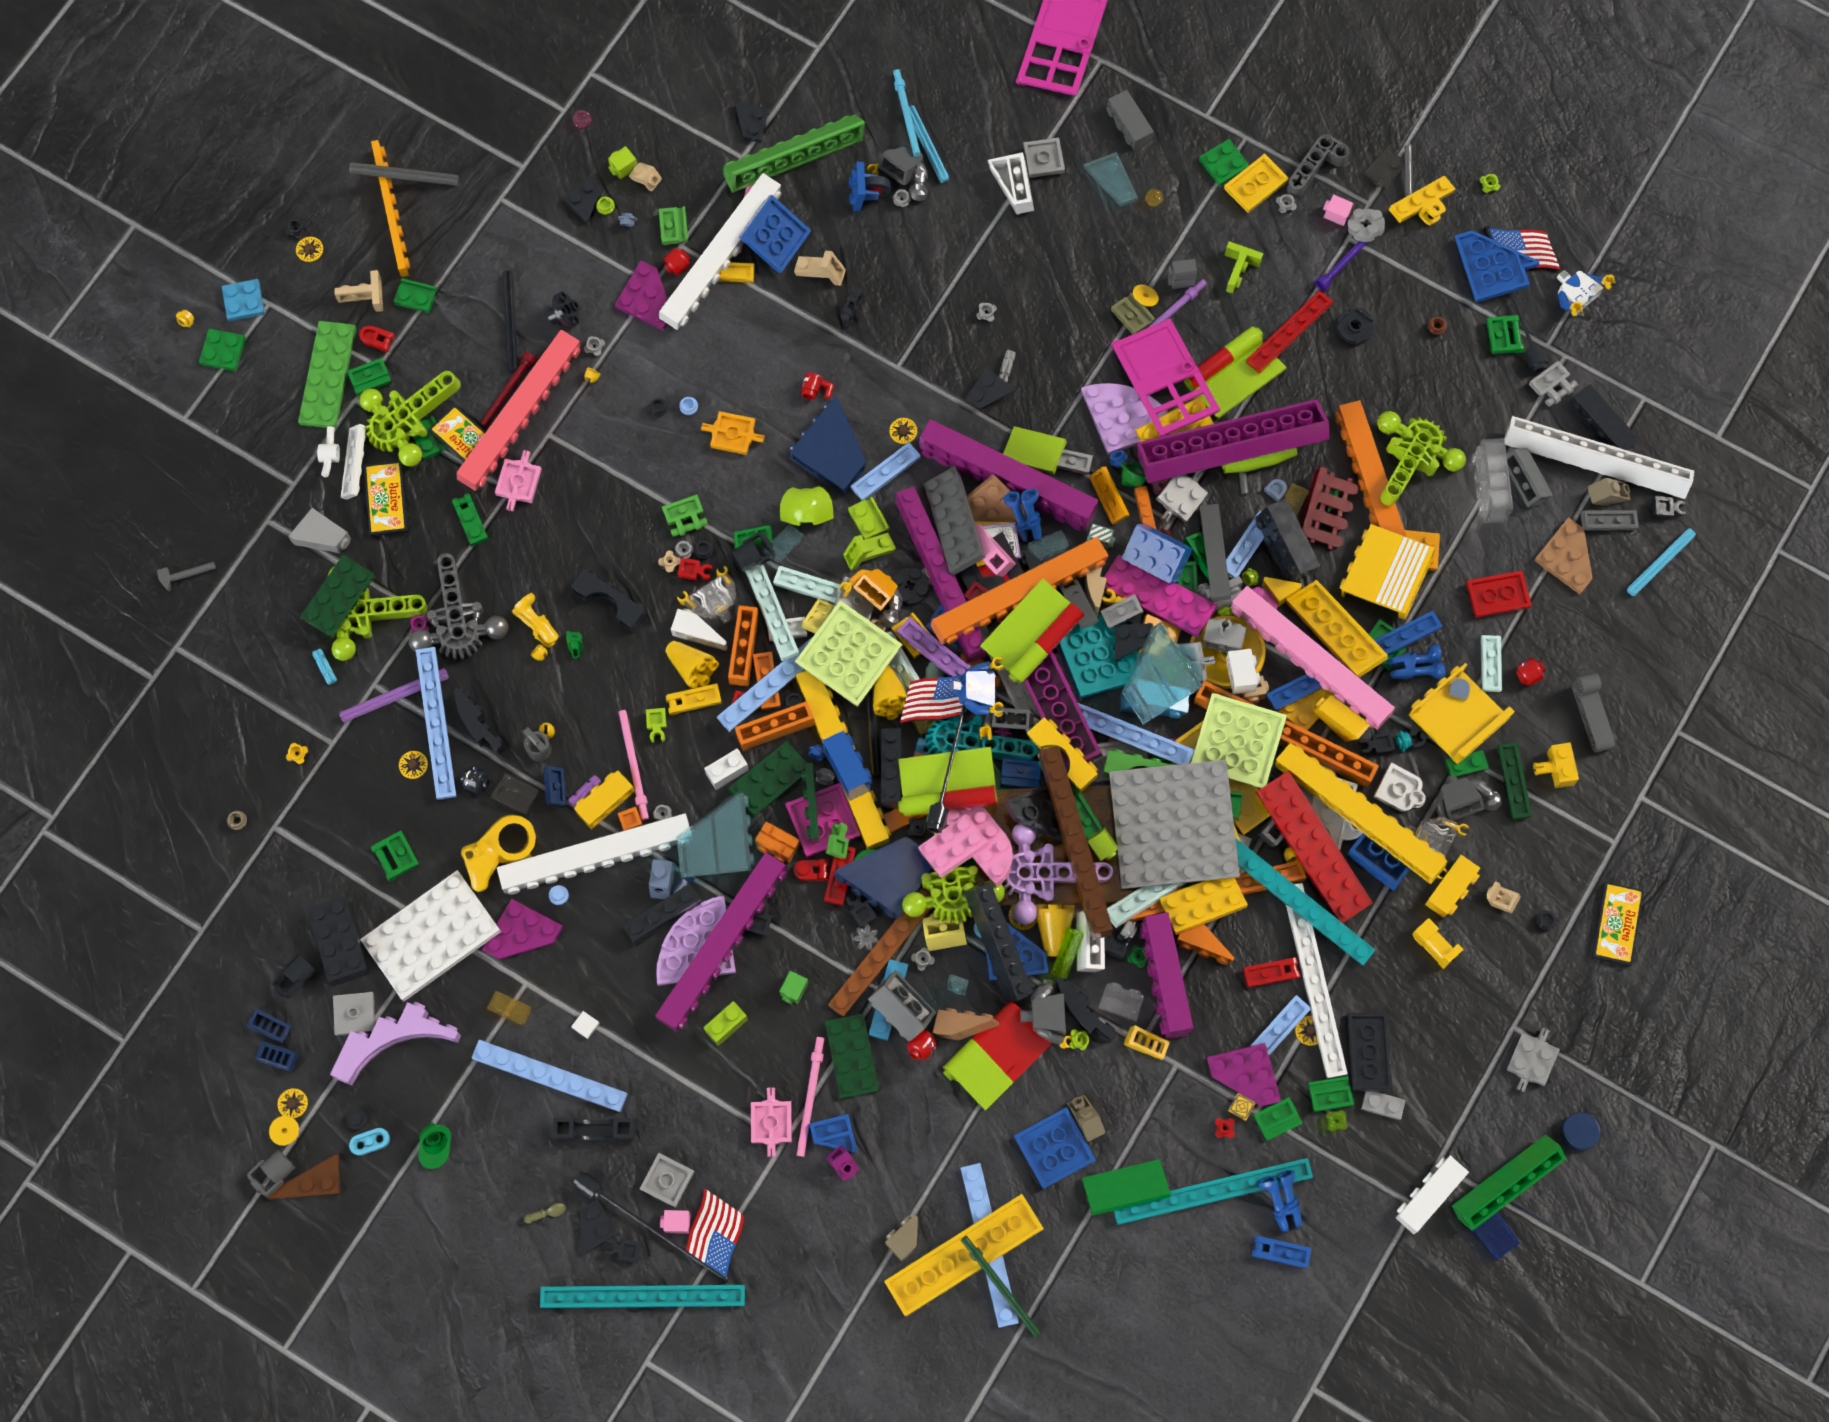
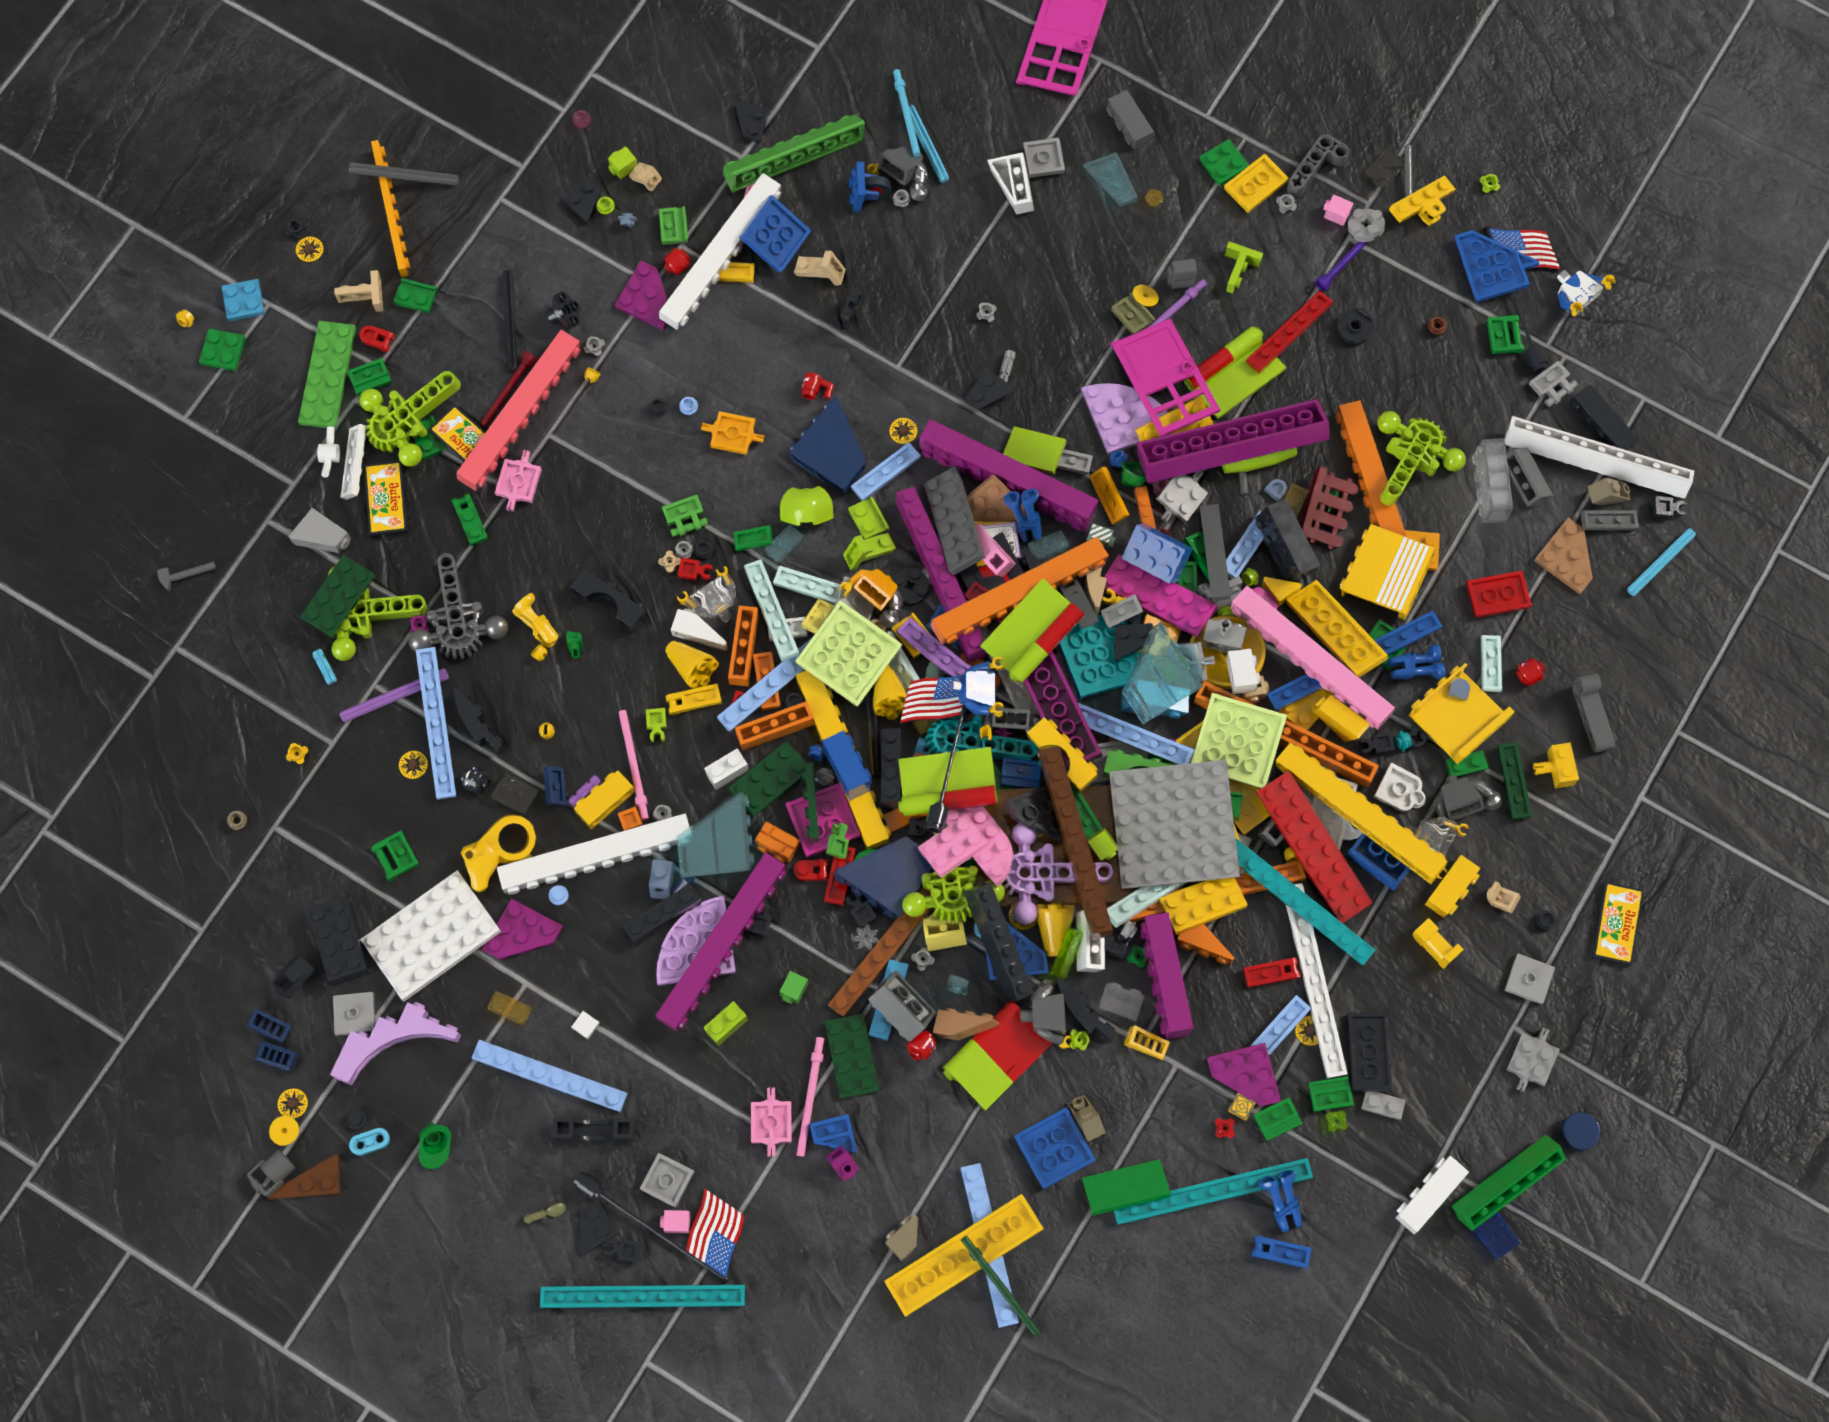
dark grey piece [522,727,552,762] -> none
black piece [730,532,775,573] -> none
none -> light grey plate [1504,953,1555,1005]

